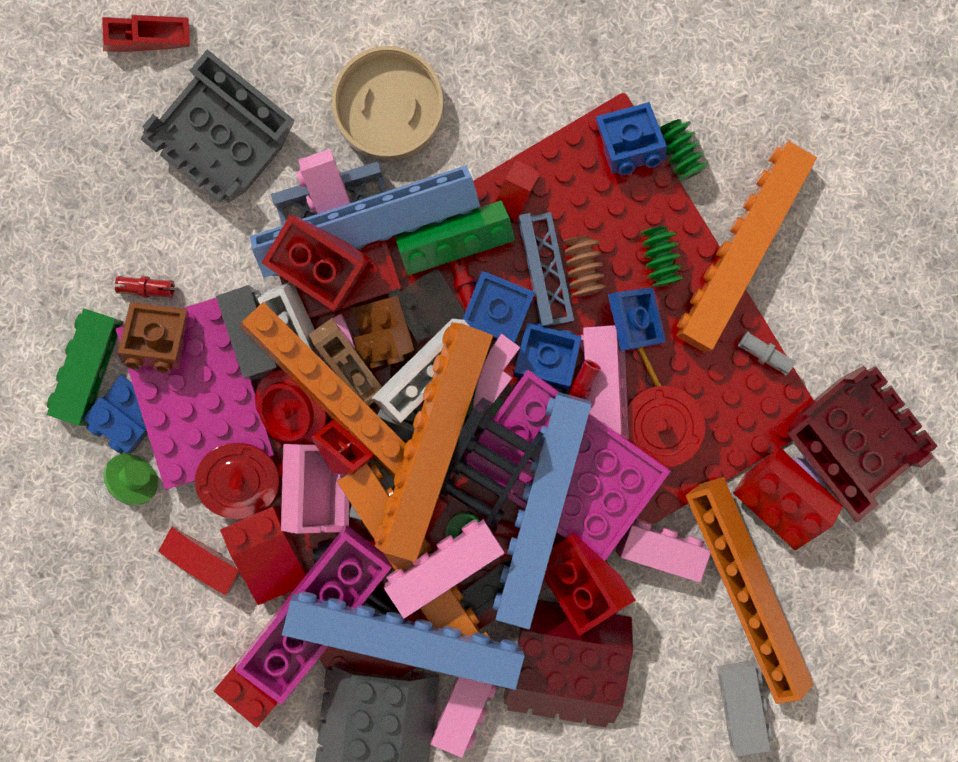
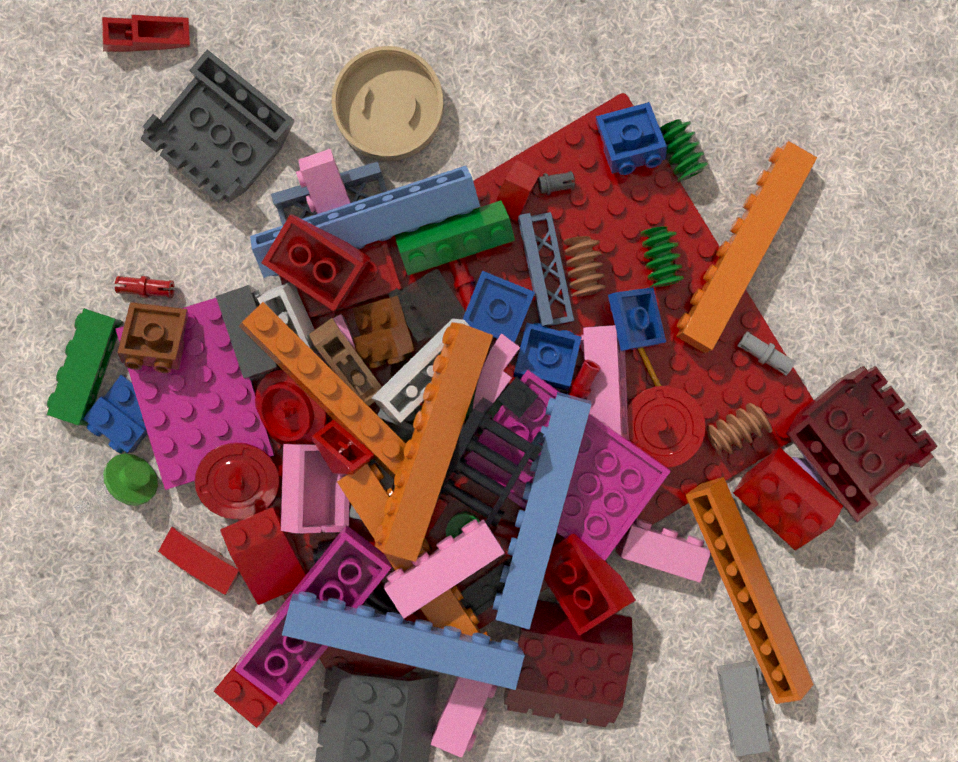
none -> black plate [498,376,539,418]
none -> dark grey pin [538,171,575,195]
none -> nougat piece [706,403,772,458]

